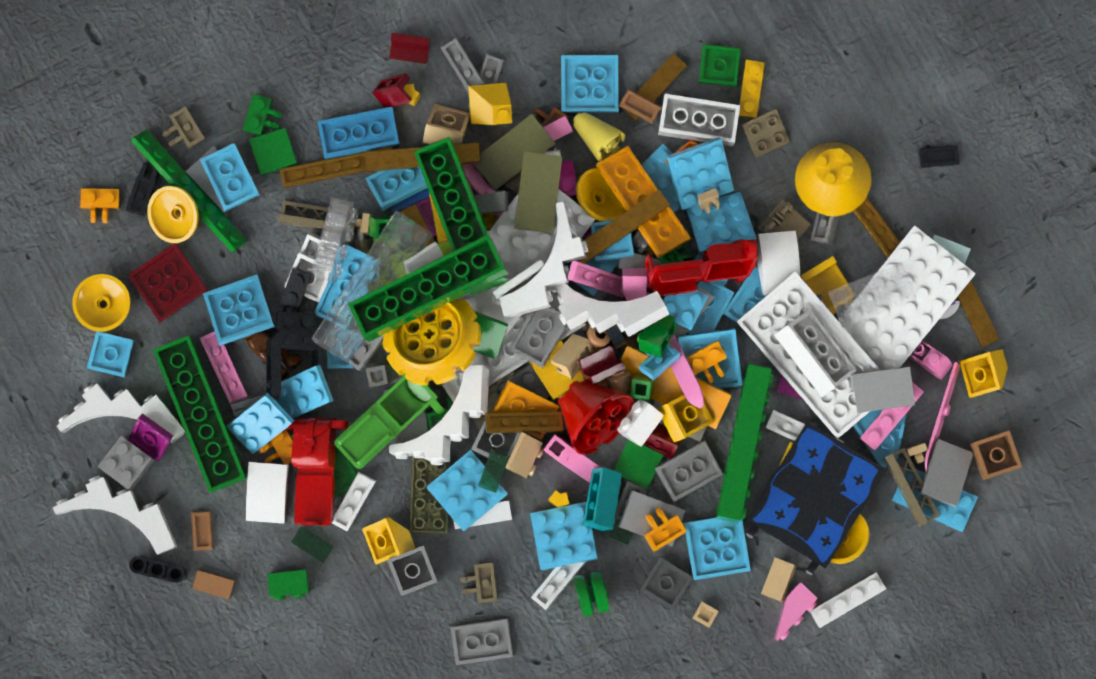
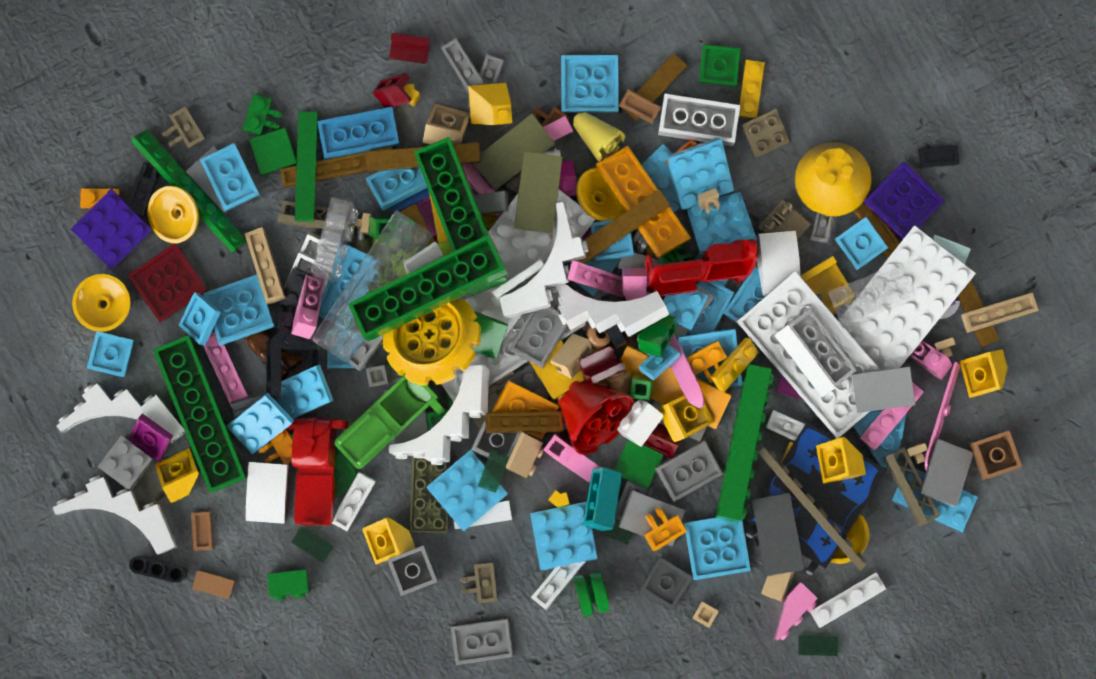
none -> dark purple plate [71,189,153,270]
none -> yellow slope [155,448,199,503]
none -> medium azure plate [178,292,221,345]
none -> tan plate [245,227,286,305]
none -> bright pink slope [291,275,324,339]
none -> green tile [295,111,318,222]
none -> yellow plate [711,338,759,392]
none -> dark grey tile [752,493,805,577]
none -> dark tan plate [758,448,867,572]
none -> clear green tile [798,636,838,656]
none -> yellow slope [816,437,866,483]
none -> medium azure plate [835,217,889,270]
none -> dark purple plate [864,161,944,239]
none -> tan tile [932,337,955,357]
none -> tan plate [961,292,1039,333]

